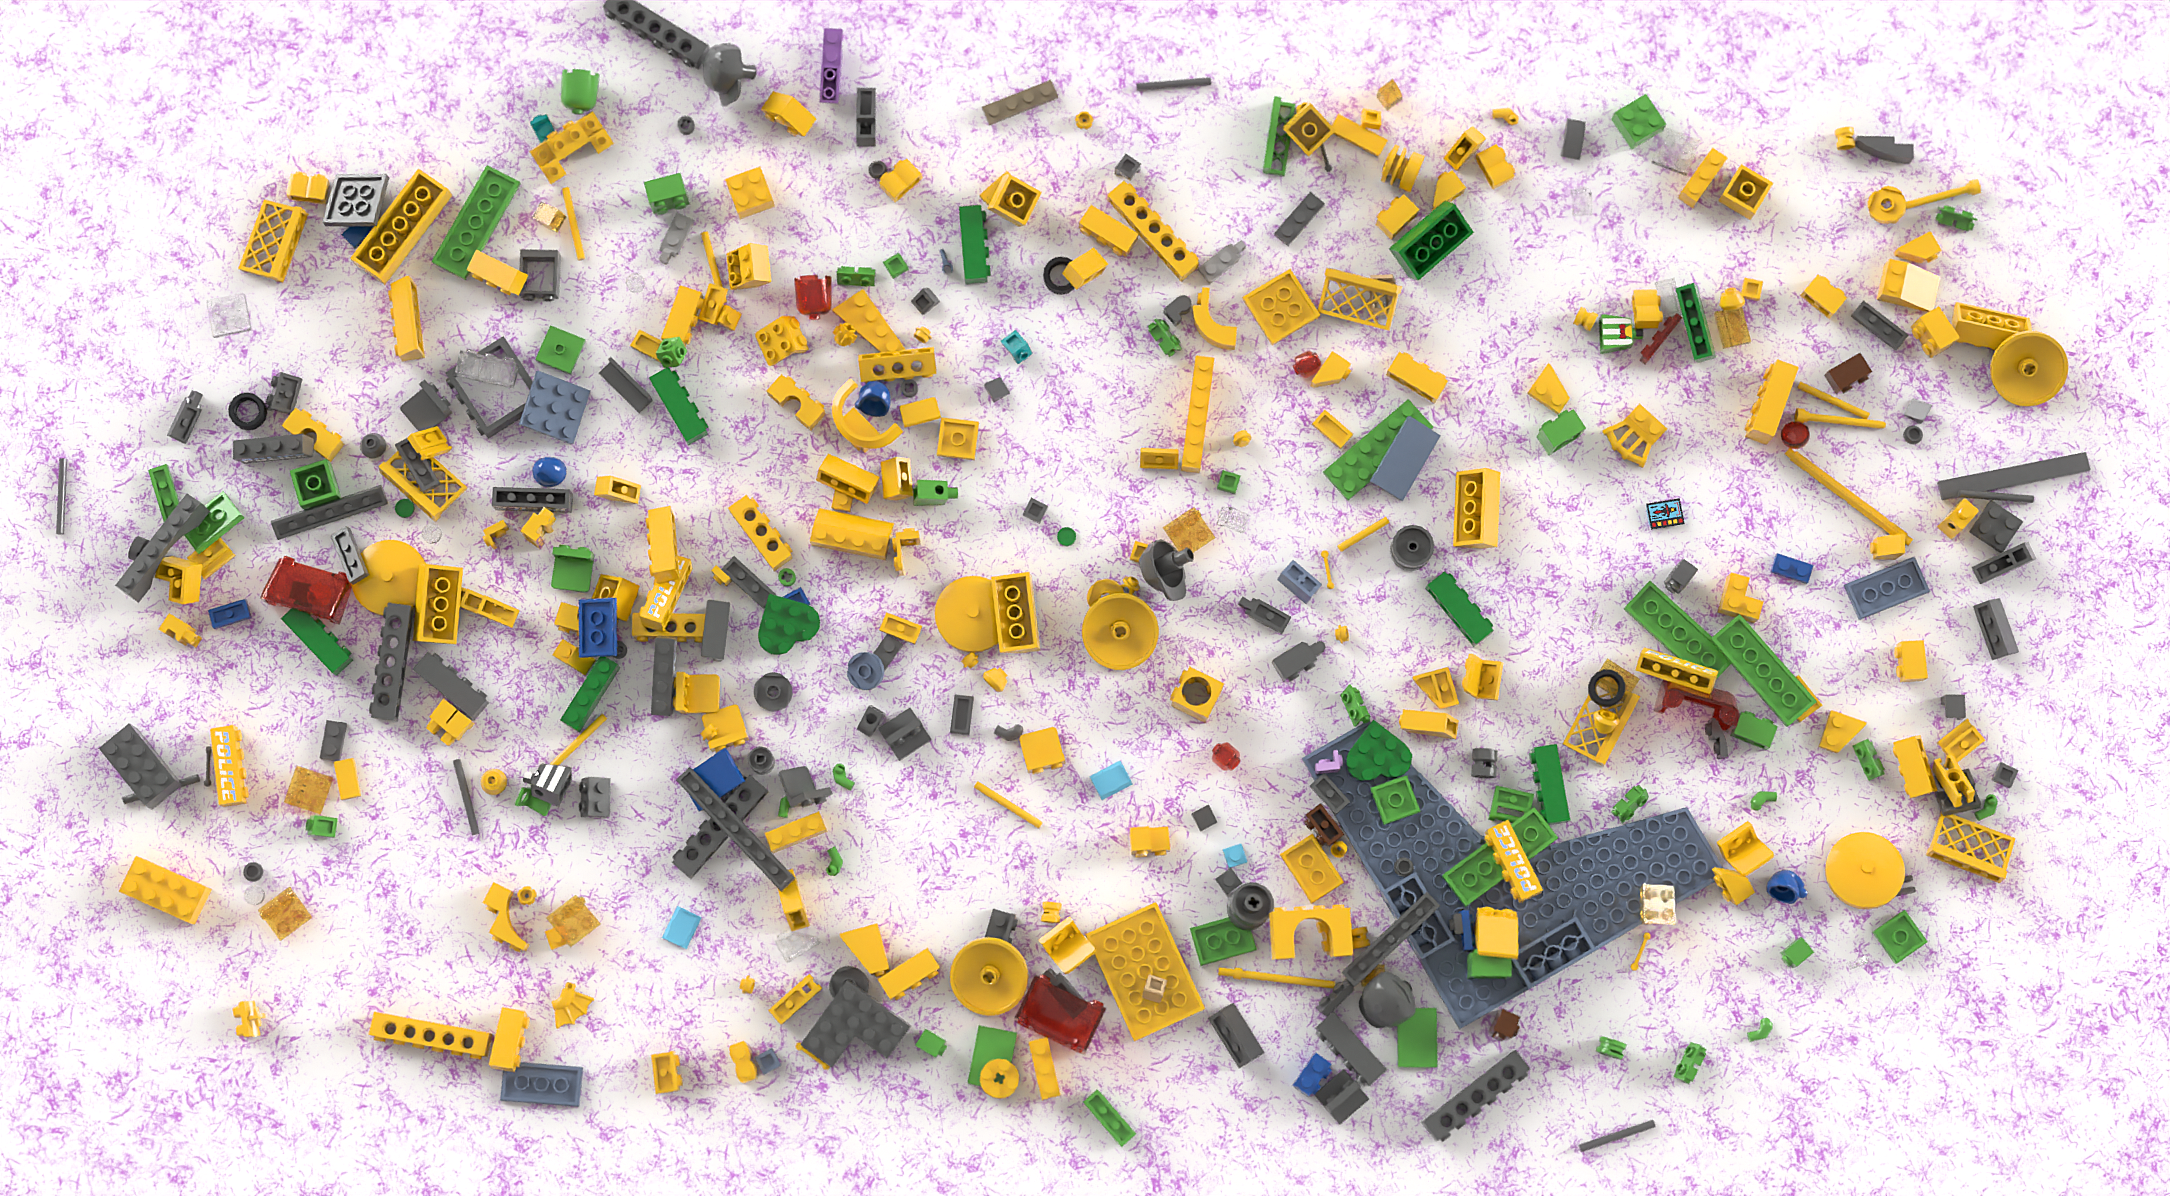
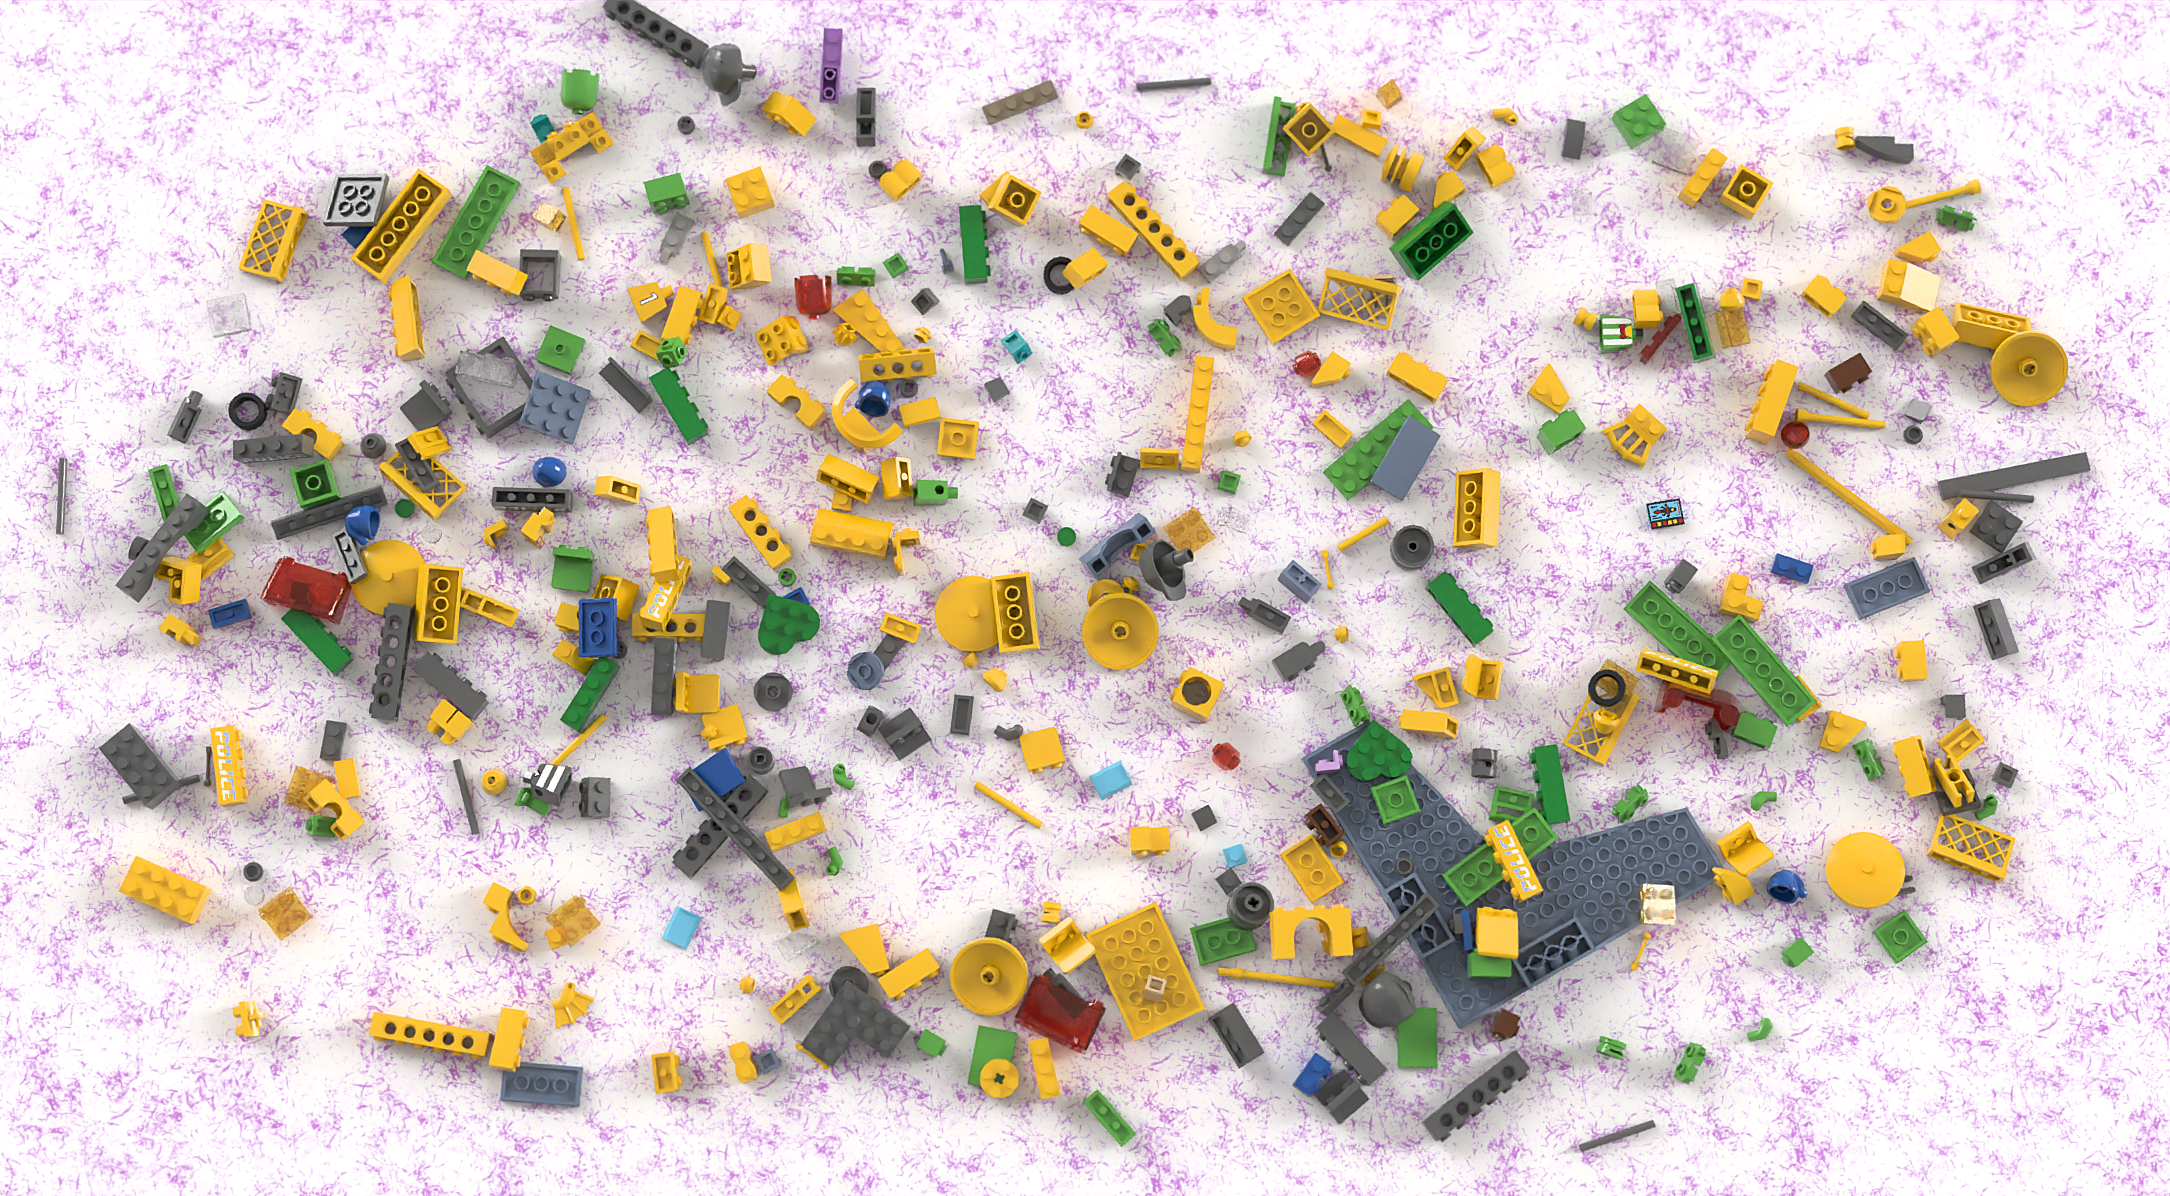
yellow brick [286,172,330,204] -> none
none -> yellow arch [303,779,365,842]
none -> blue piece [345,505,380,546]
none -> yellow torso [627,282,675,322]
none -> sand blue arch [1079,513,1156,578]
none -> dark grey bracket [1105,451,1140,497]

